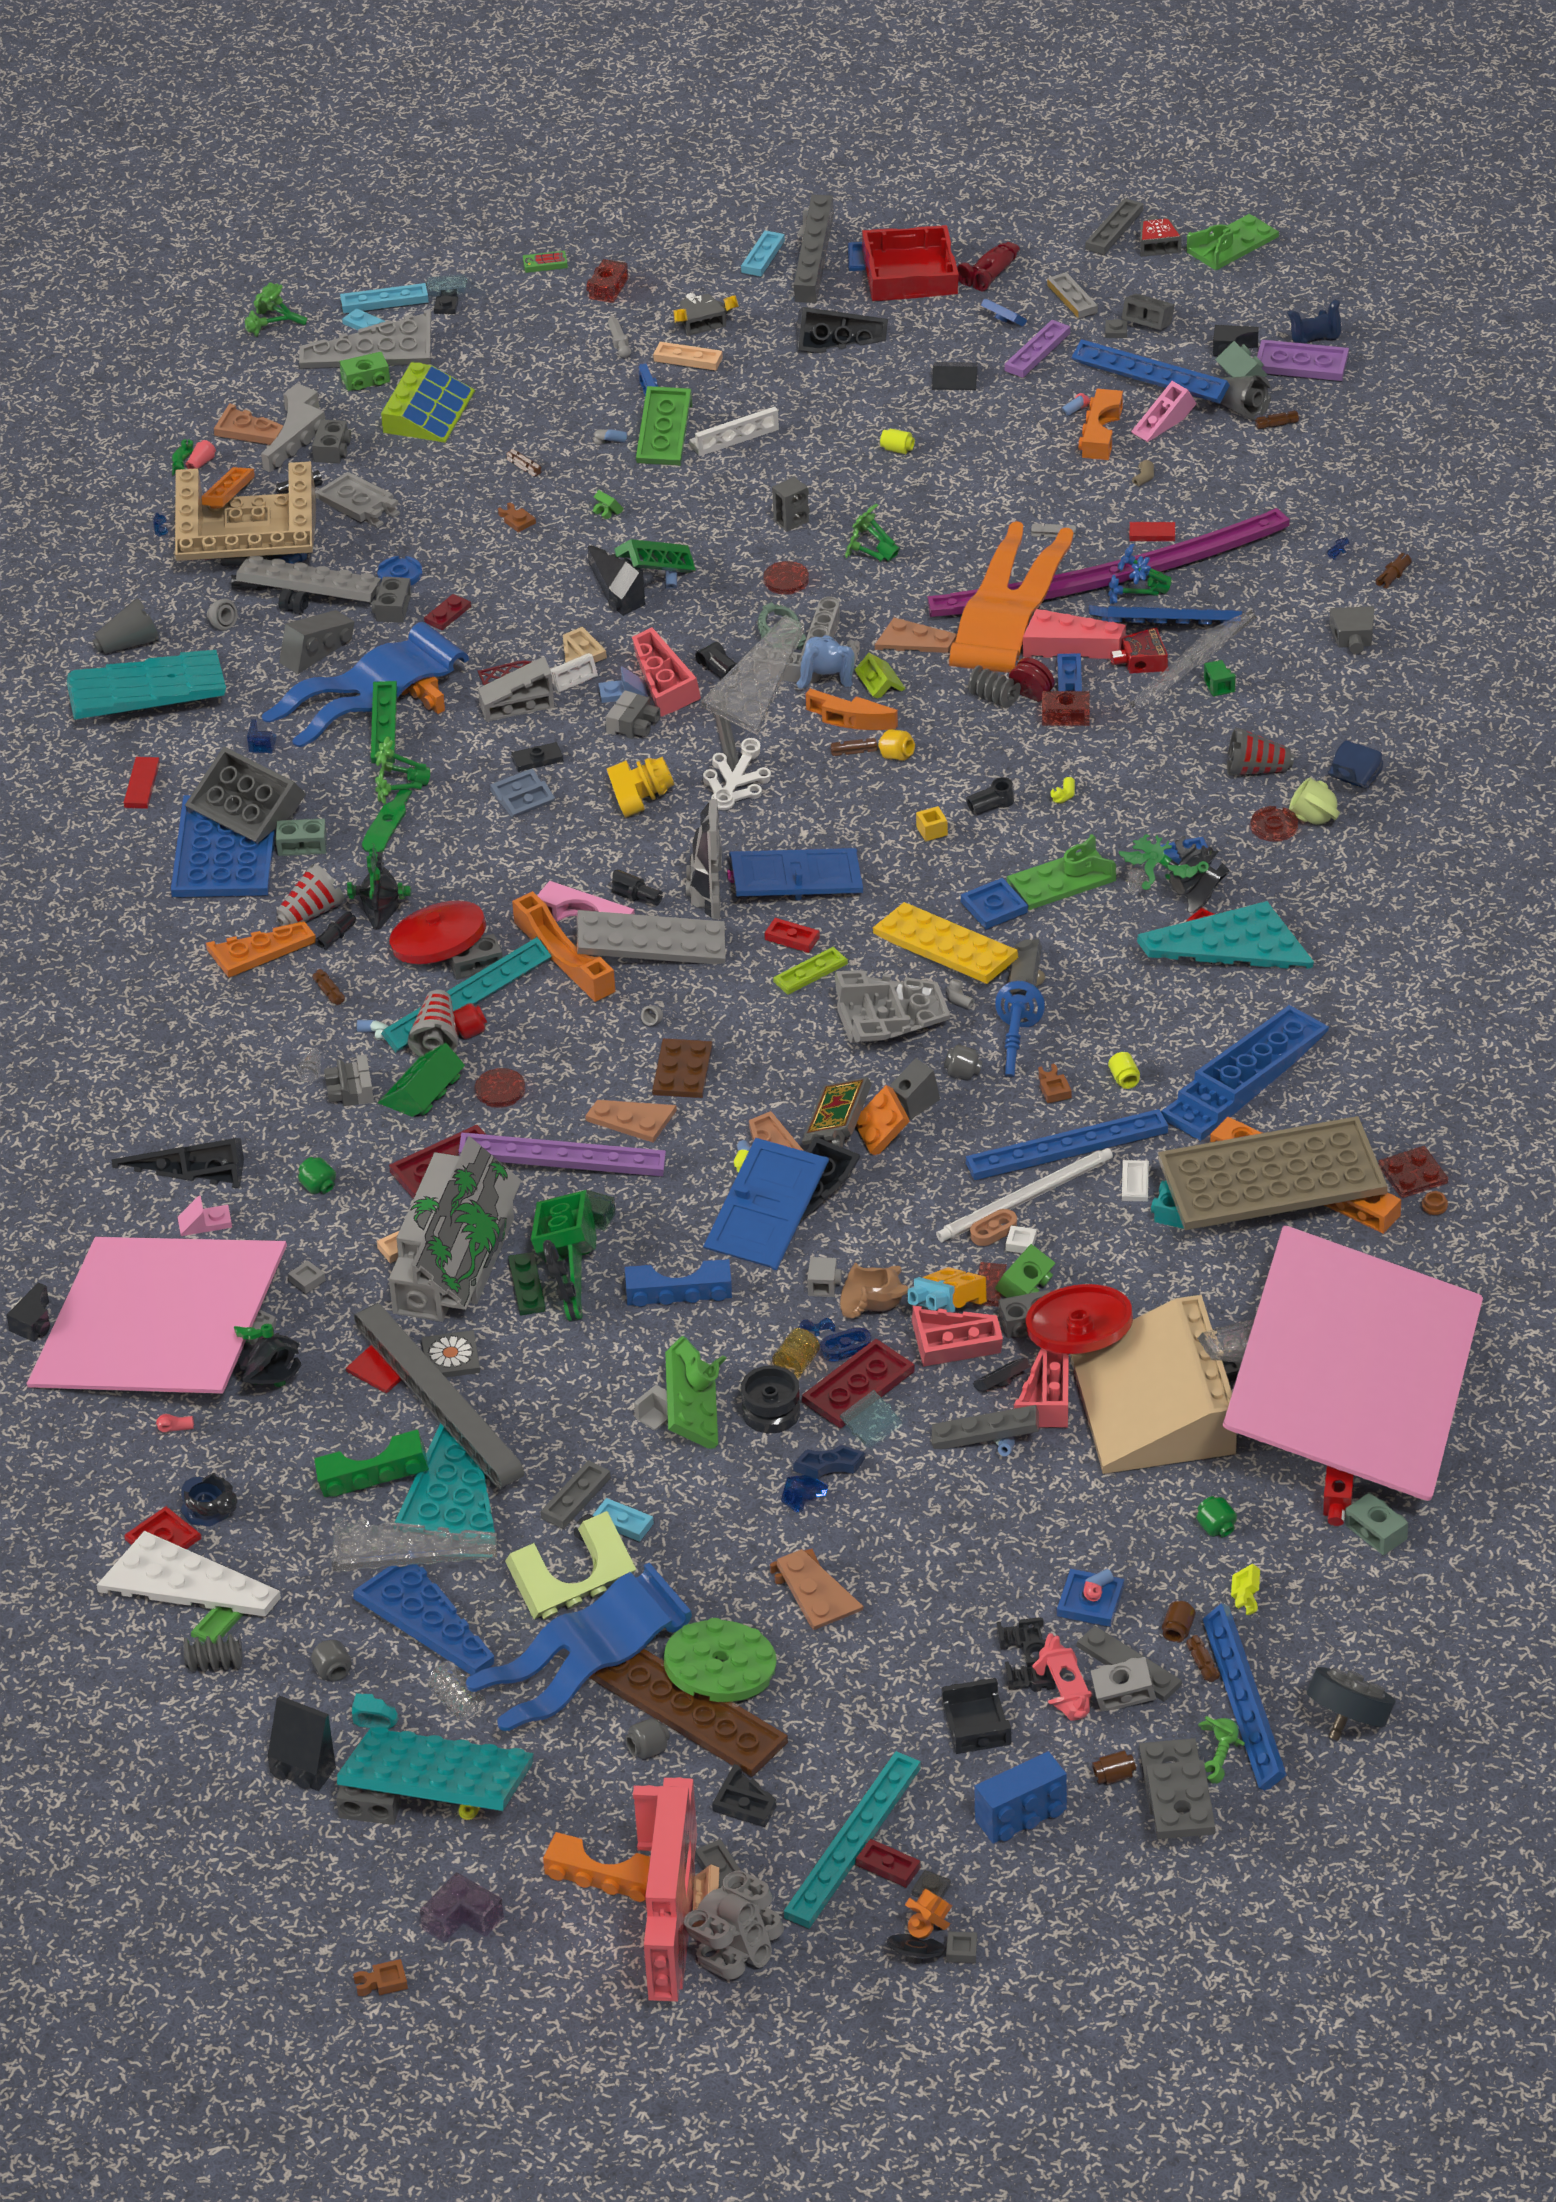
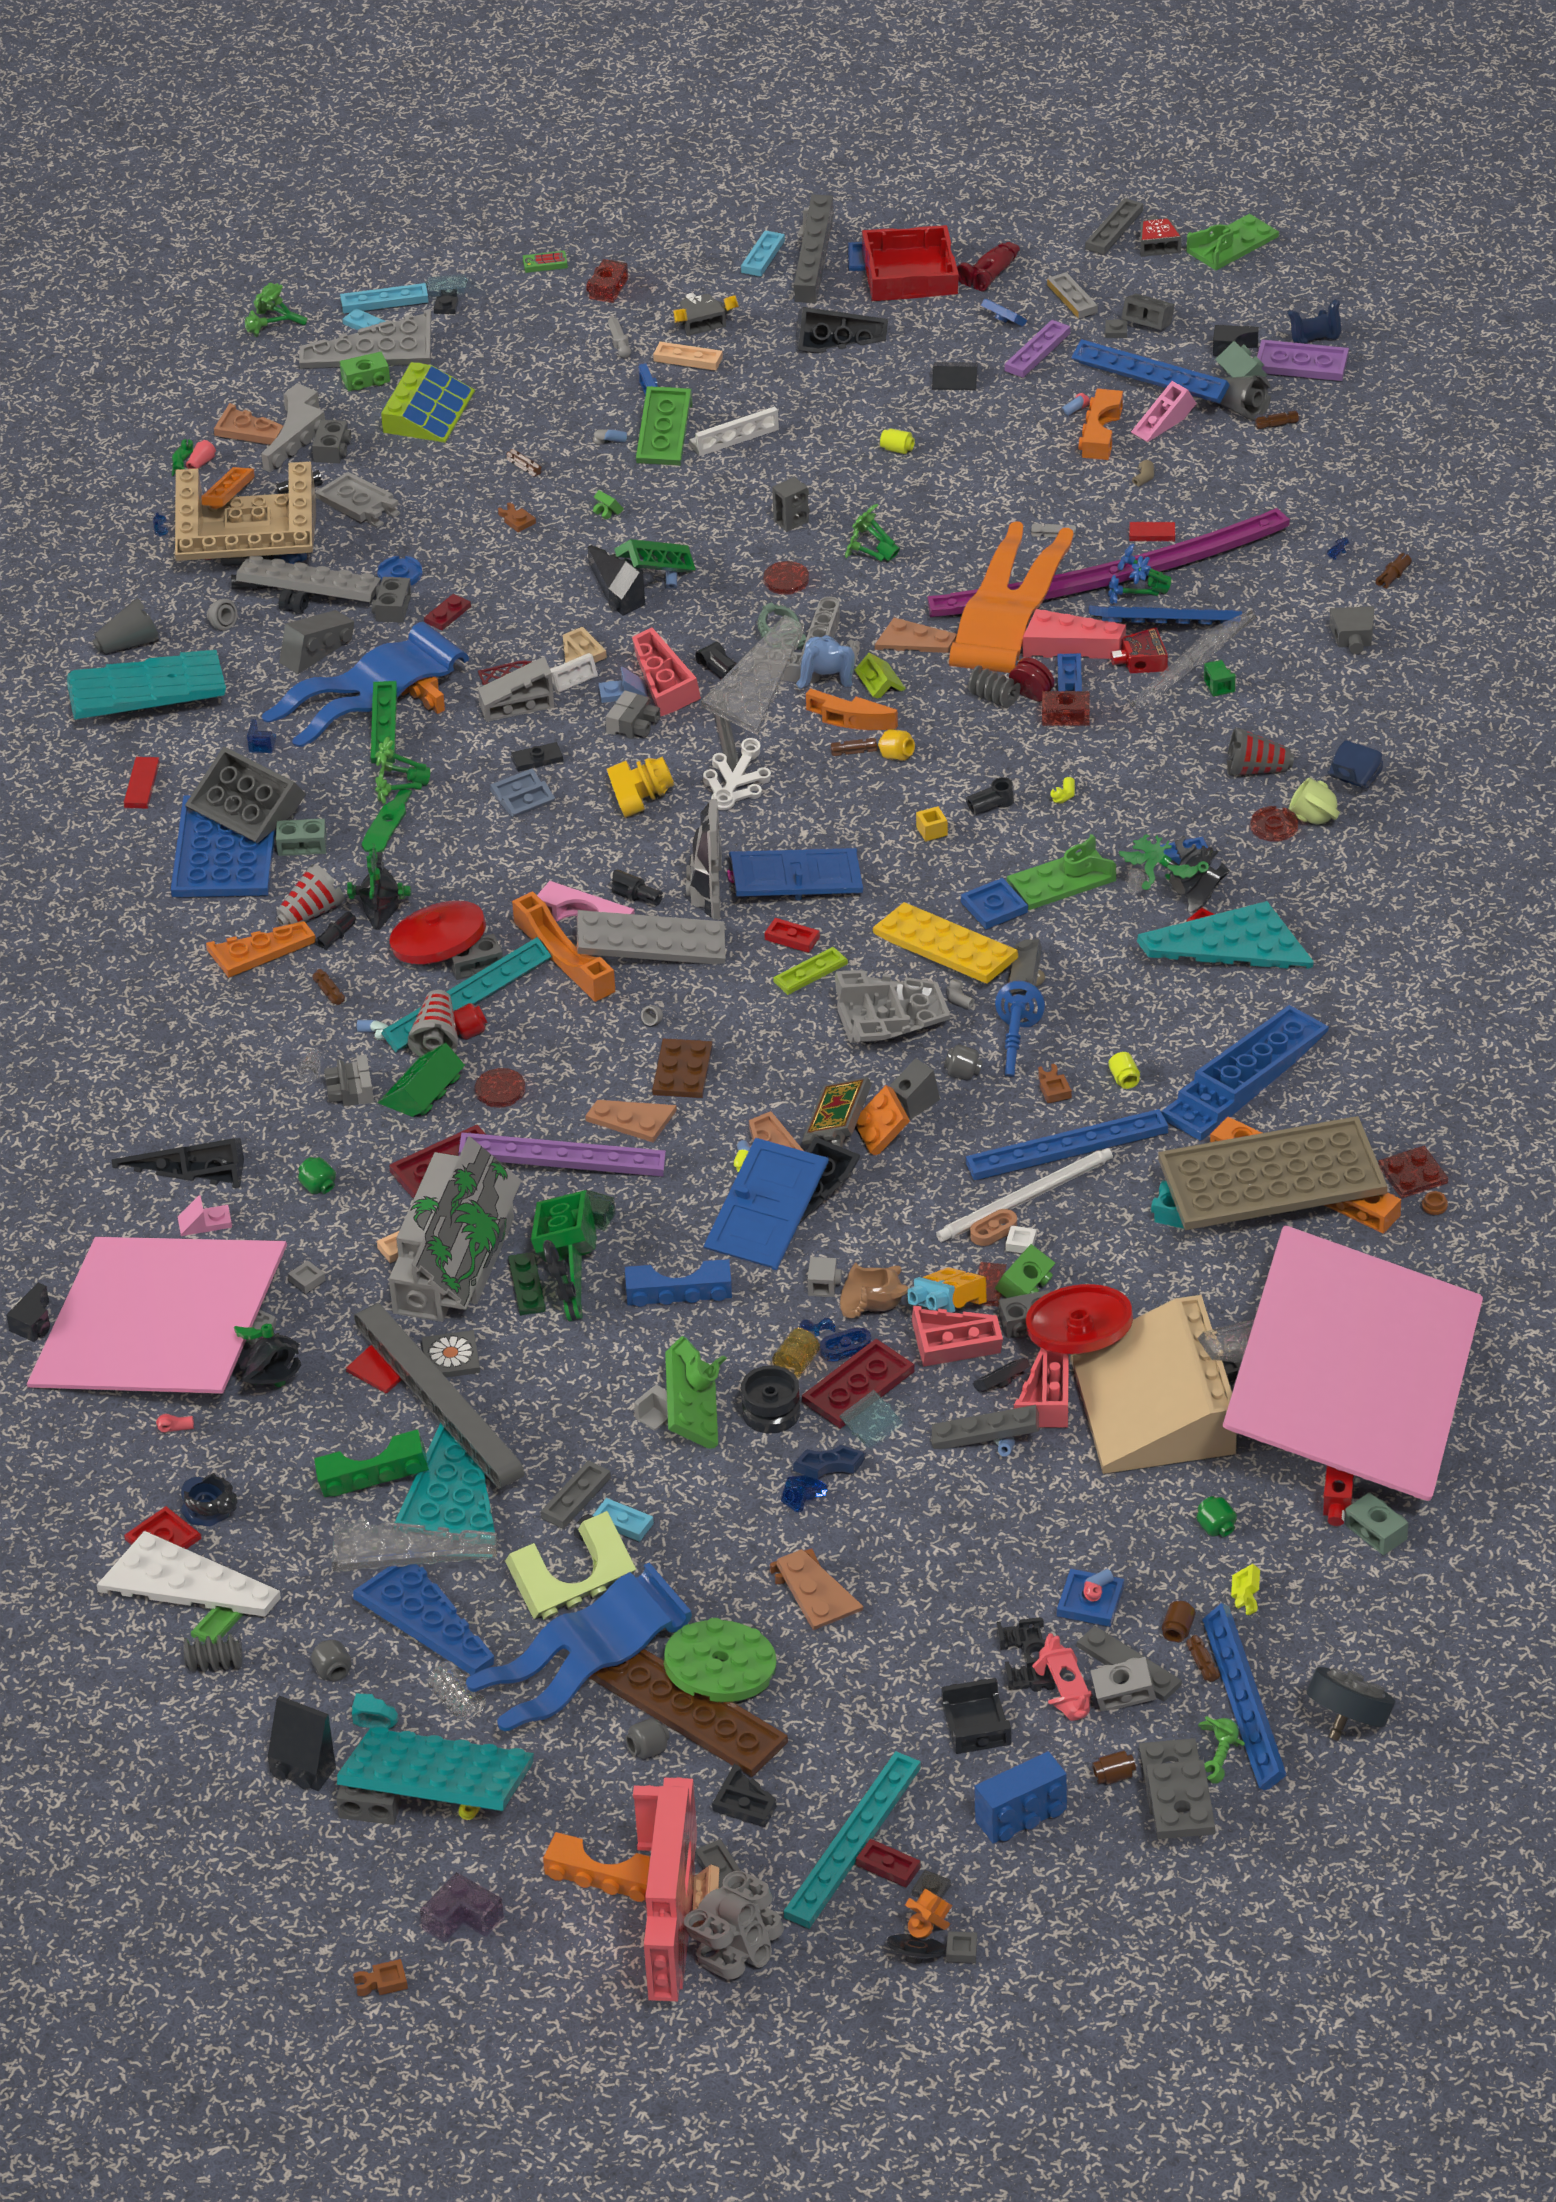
white tile [1122,1160,1149,1201] -> none

